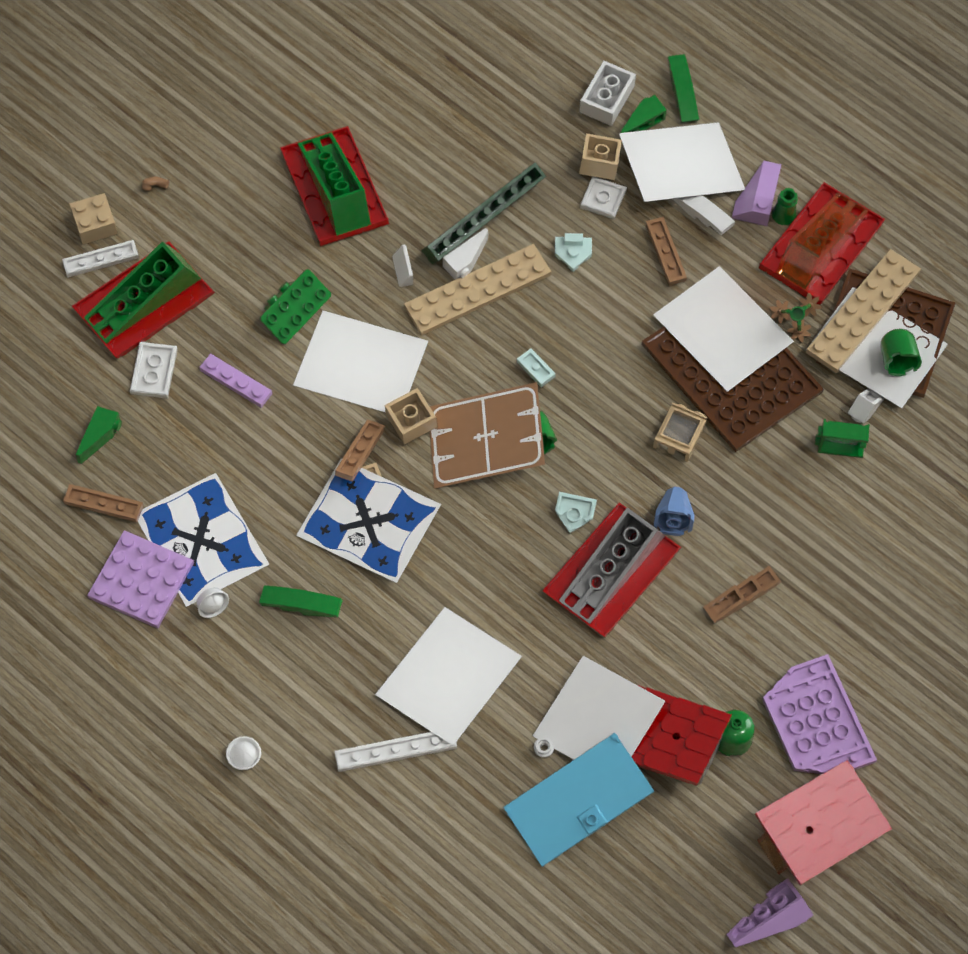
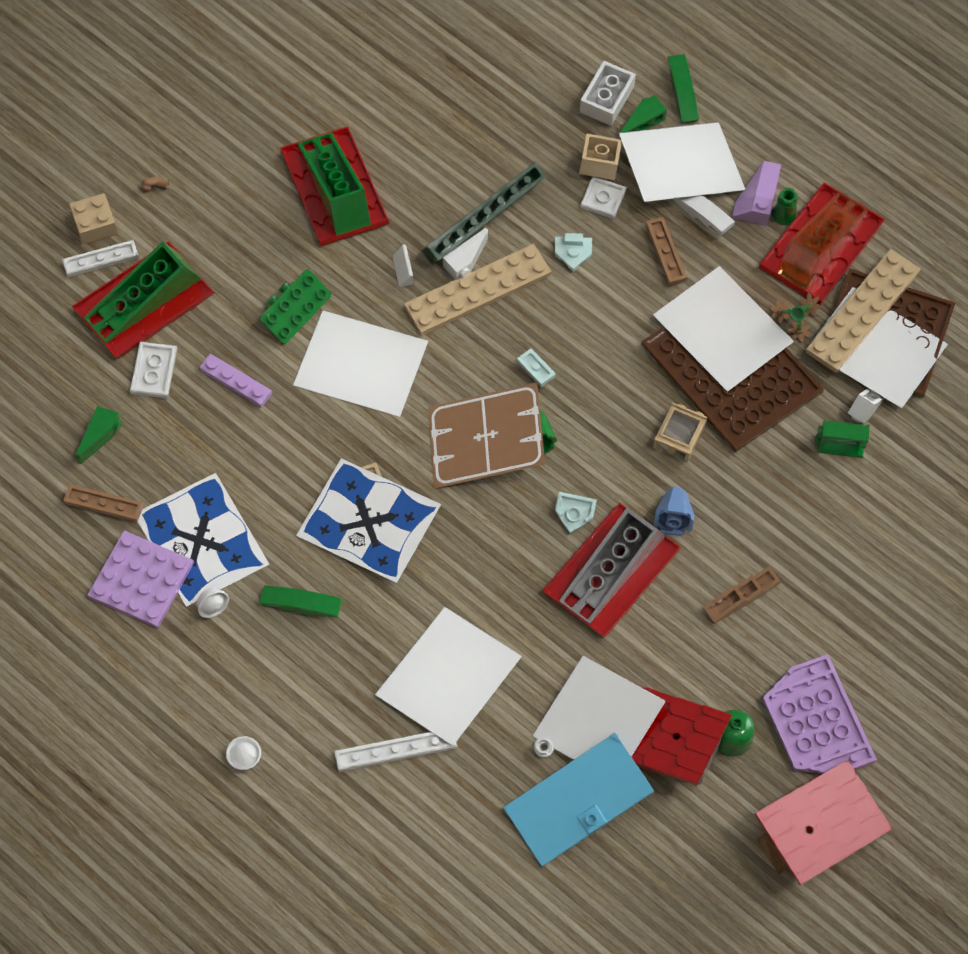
medium nougat plate [335,419,385,482] -> none
tan brick [384,388,437,445] -> none
lavender wedge [727,878,813,947] -> none
green cylinder [880,329,922,376] -> none

